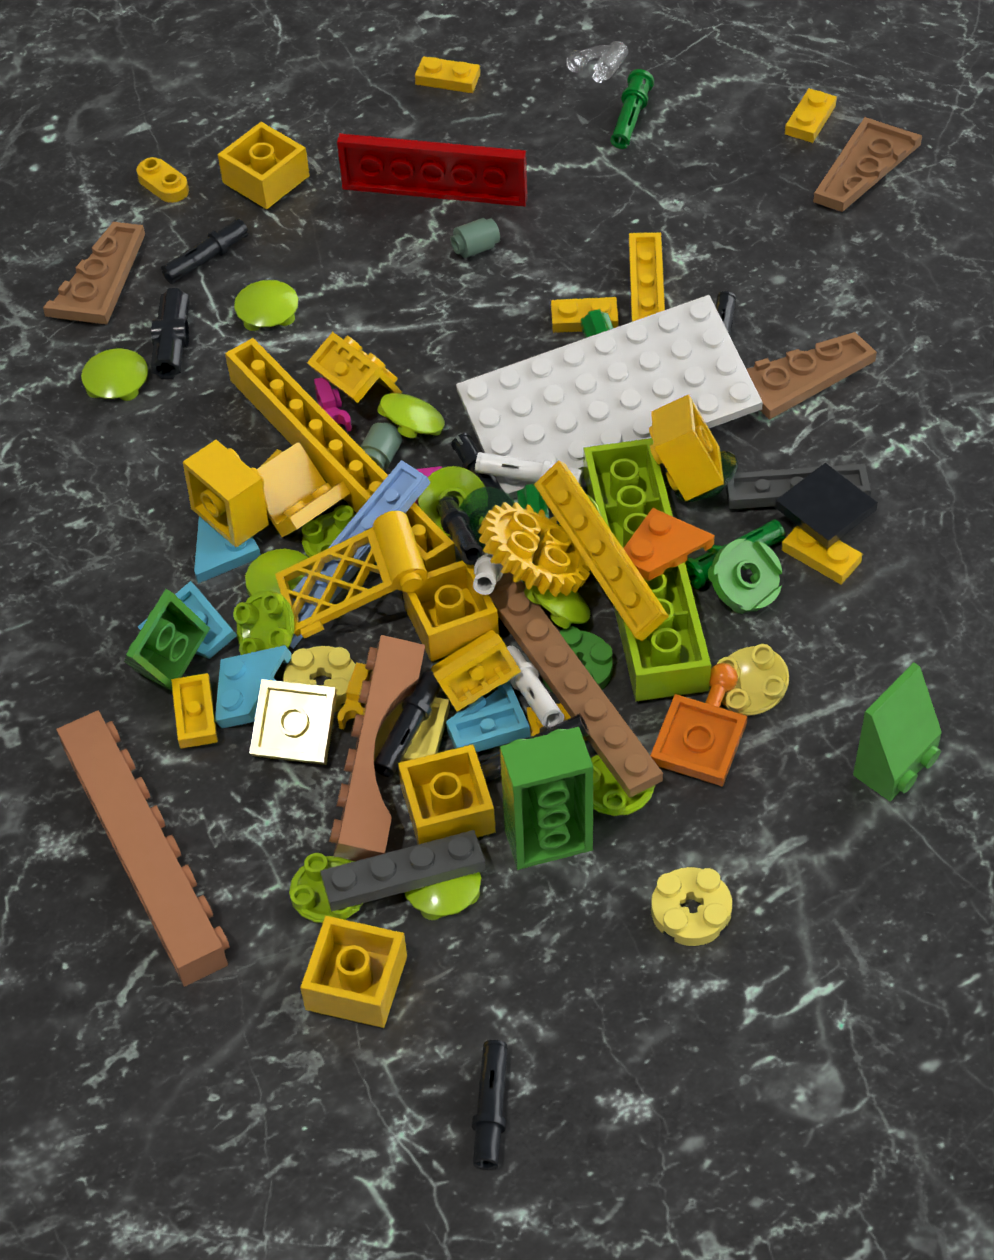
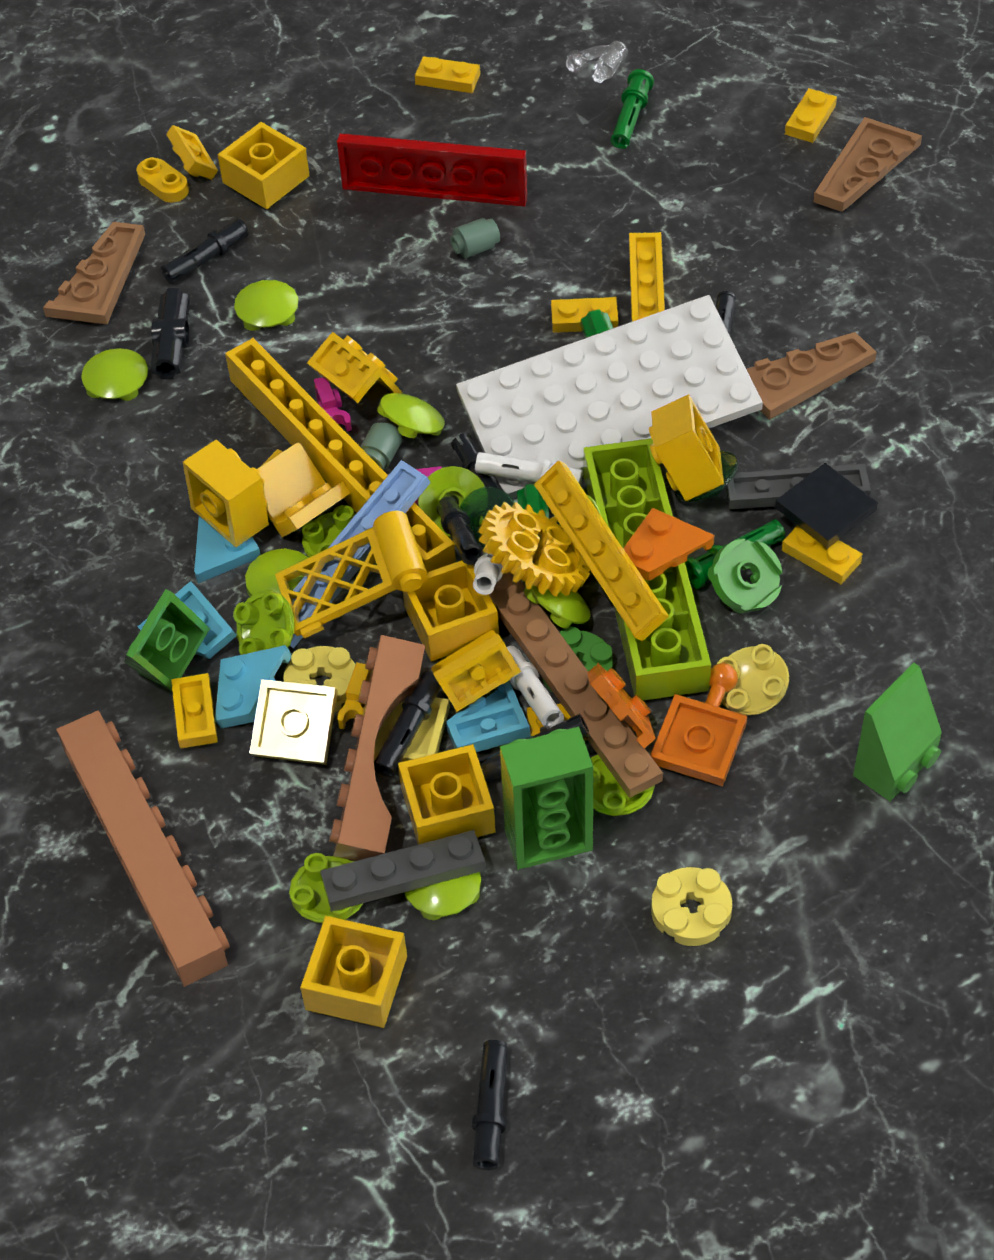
none -> yellow plate [166,125,219,180]
none -> orange wing [587,663,656,749]

